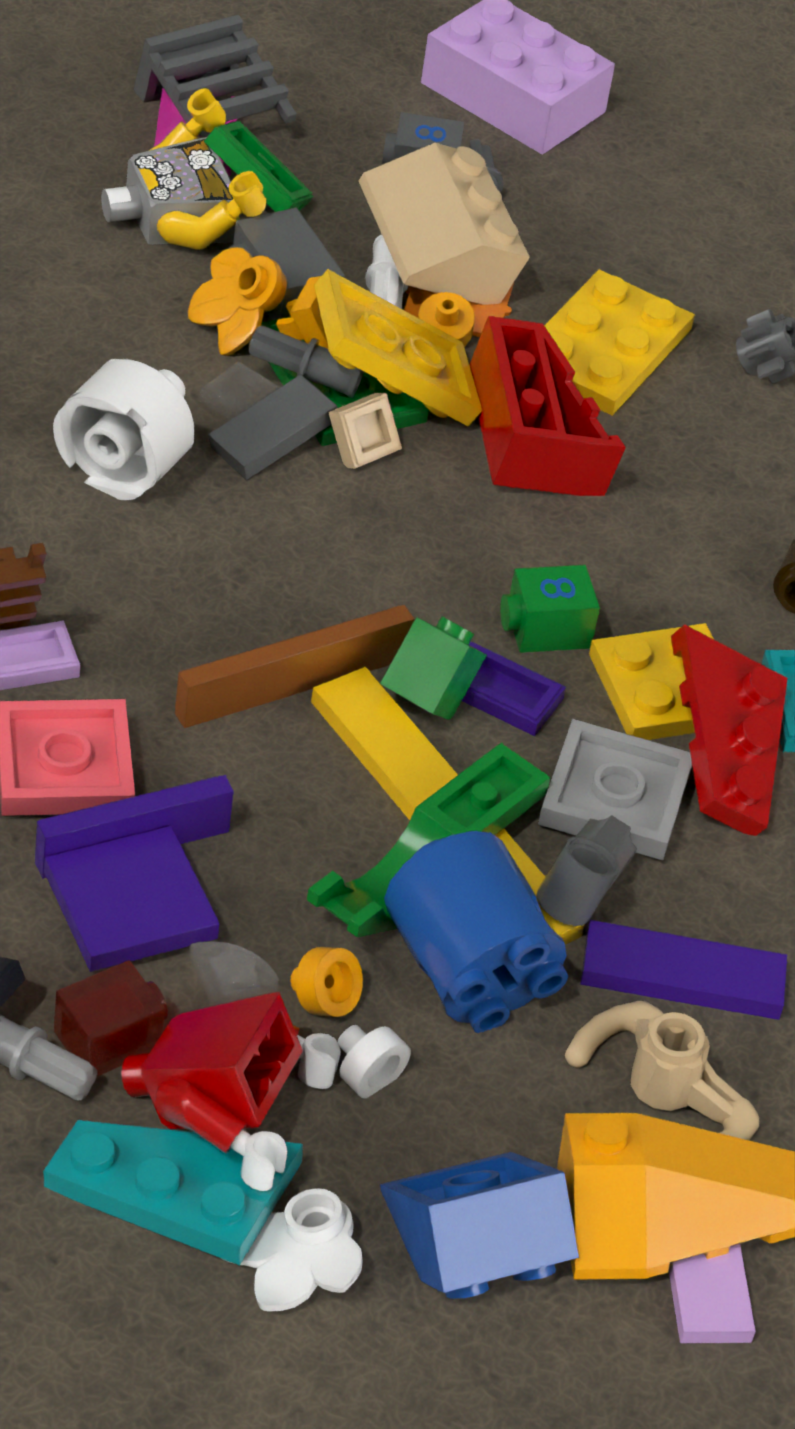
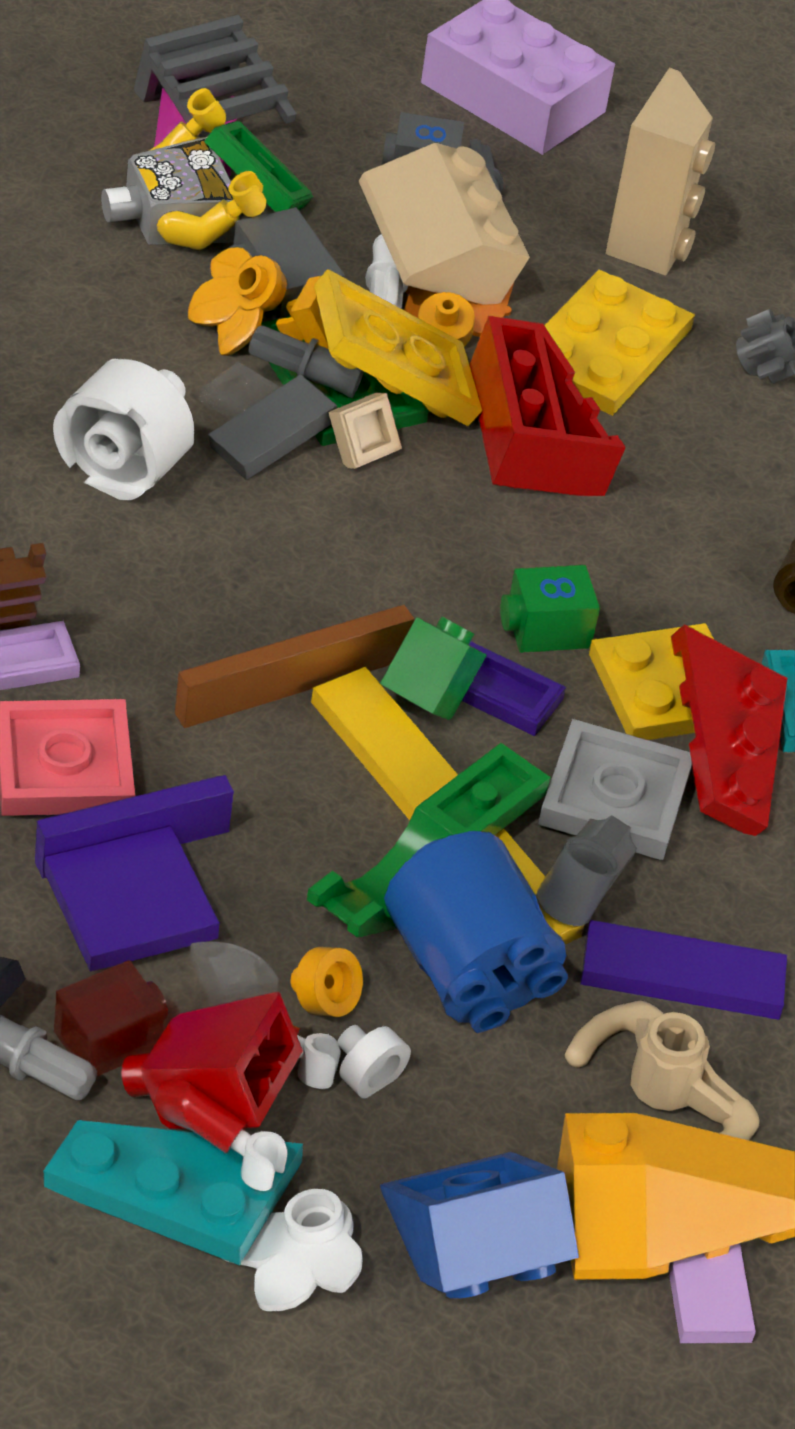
none -> tan slope [605,68,715,276]

